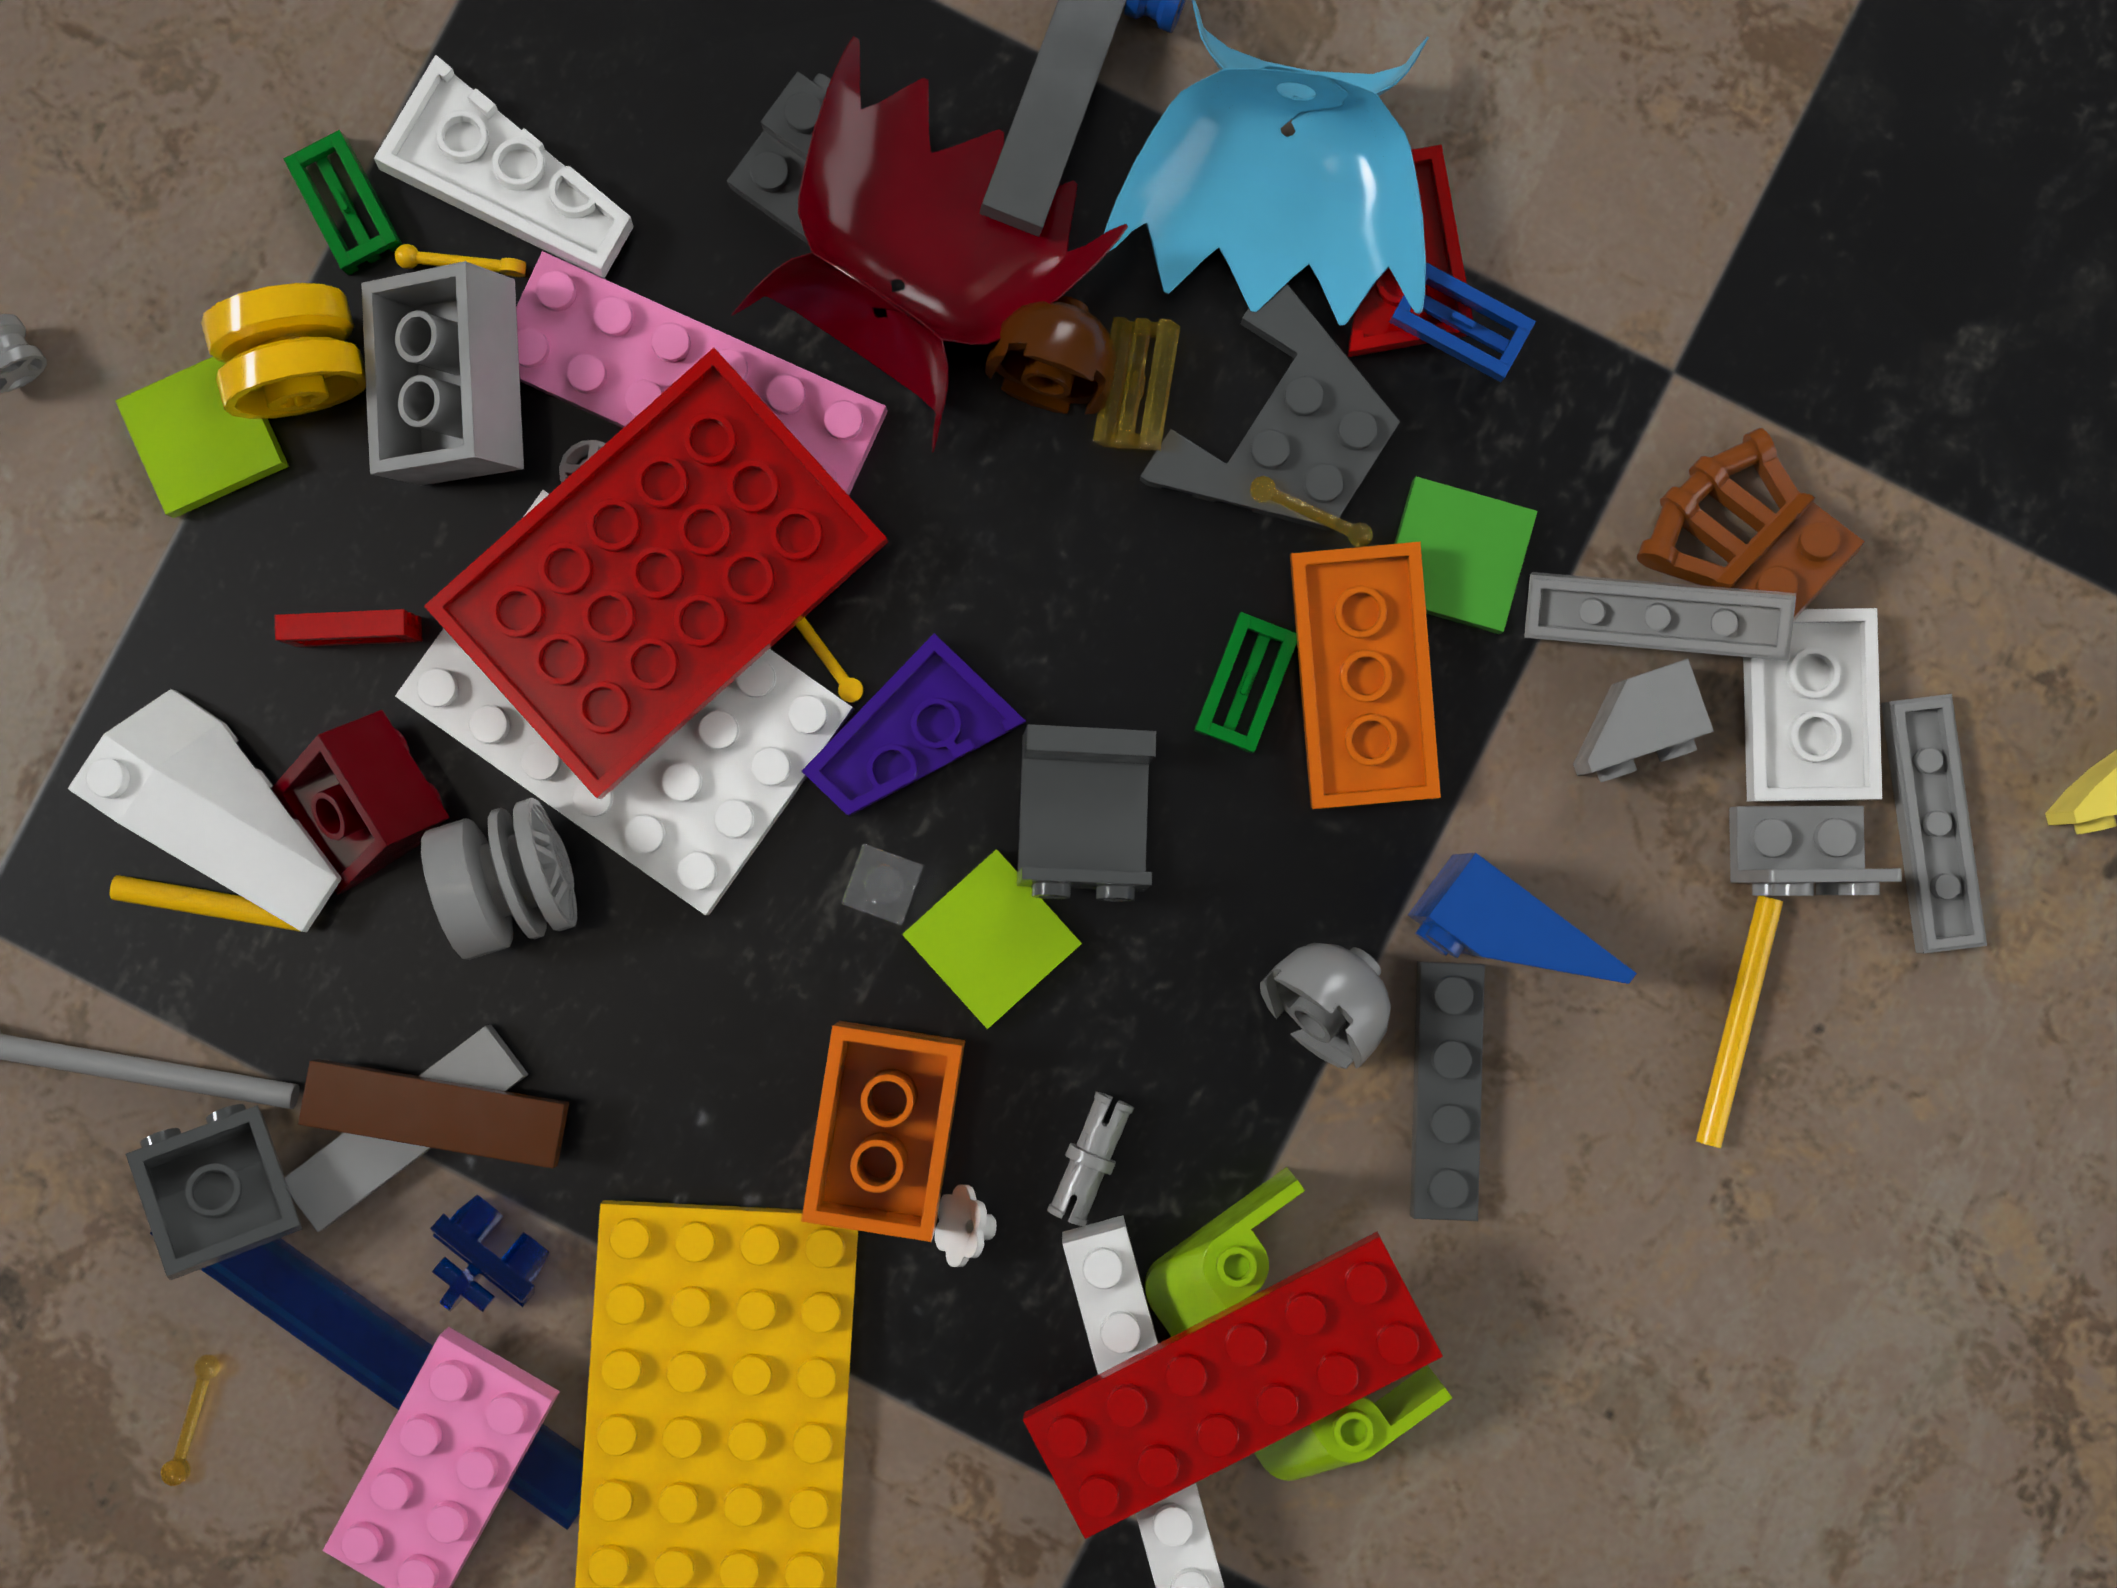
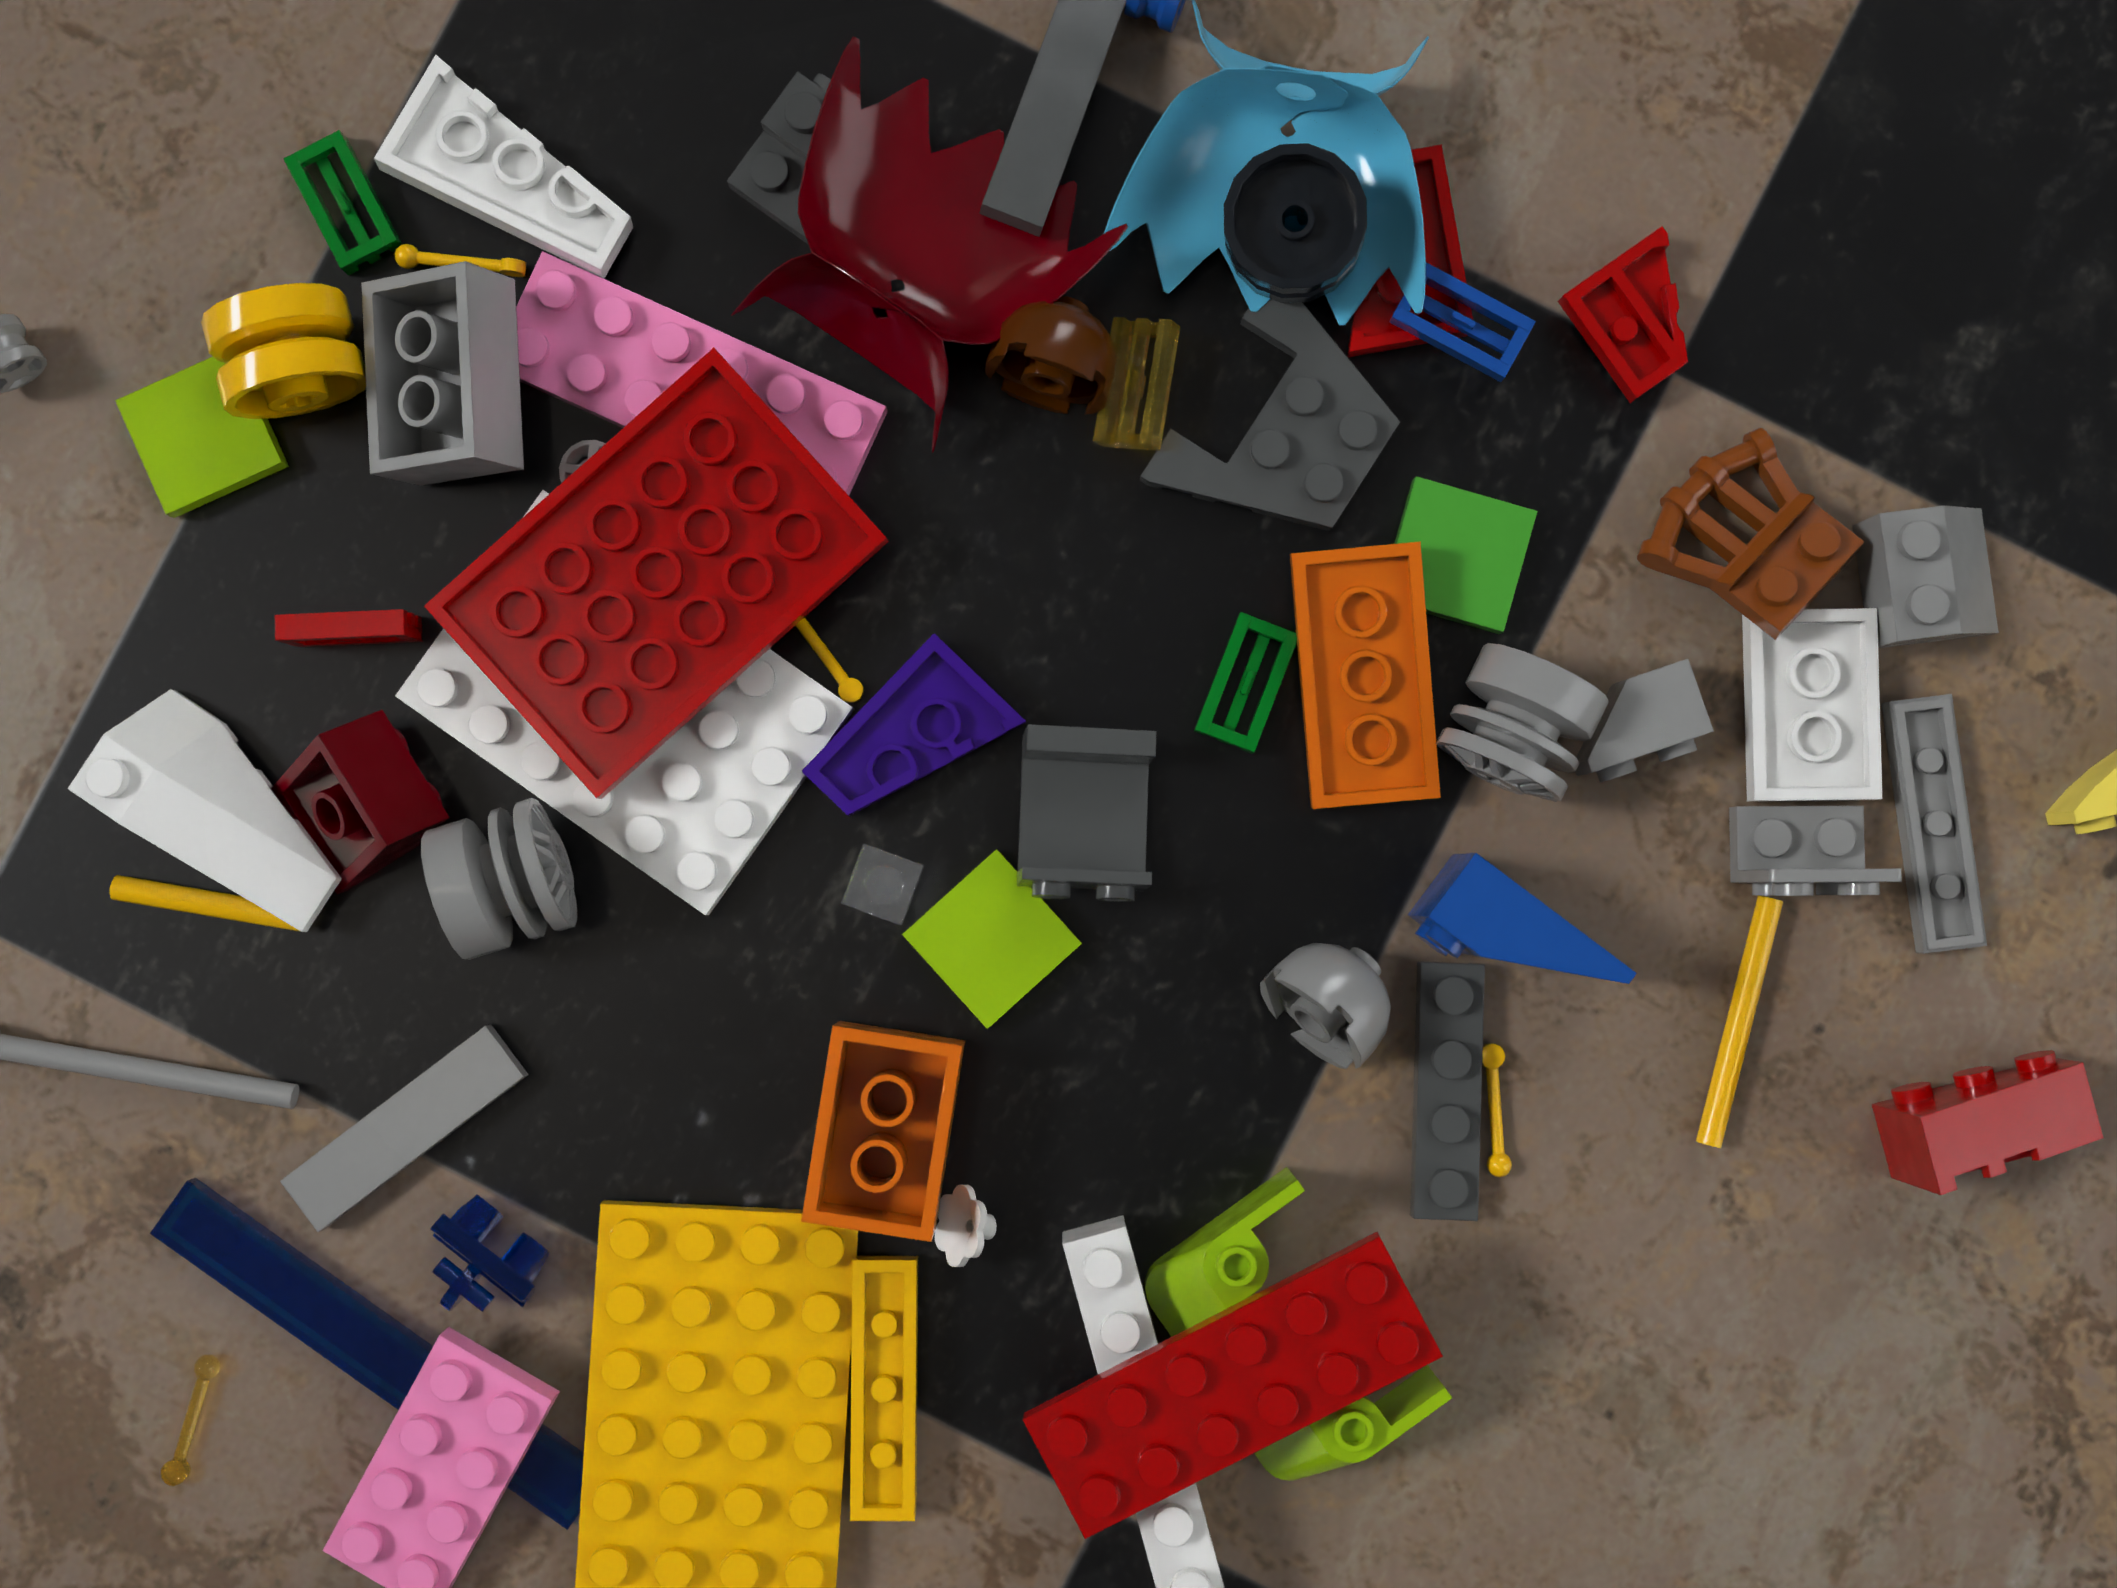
dark grey plate [125,1104,302,1280] -> none
reddish brown tile [298,1059,569,1169] -> none
light grey pin [1047,1091,1134,1227] -> none
clear yellow hinge [1249,476,1373,547] -> none
light grey tile [1524,572,1796,661] -> none
none -> yellow plate [850,1256,918,1521]
none -> black wheel [1224,143,1367,303]
none -> light grey wheel [1436,643,1609,802]
none -> yellow hinge [1482,1043,1512,1177]
none -> red wing [1557,226,1688,403]
none -> light grey slope [1852,506,1999,648]
none -> red wedge [1872,1050,2104,1195]

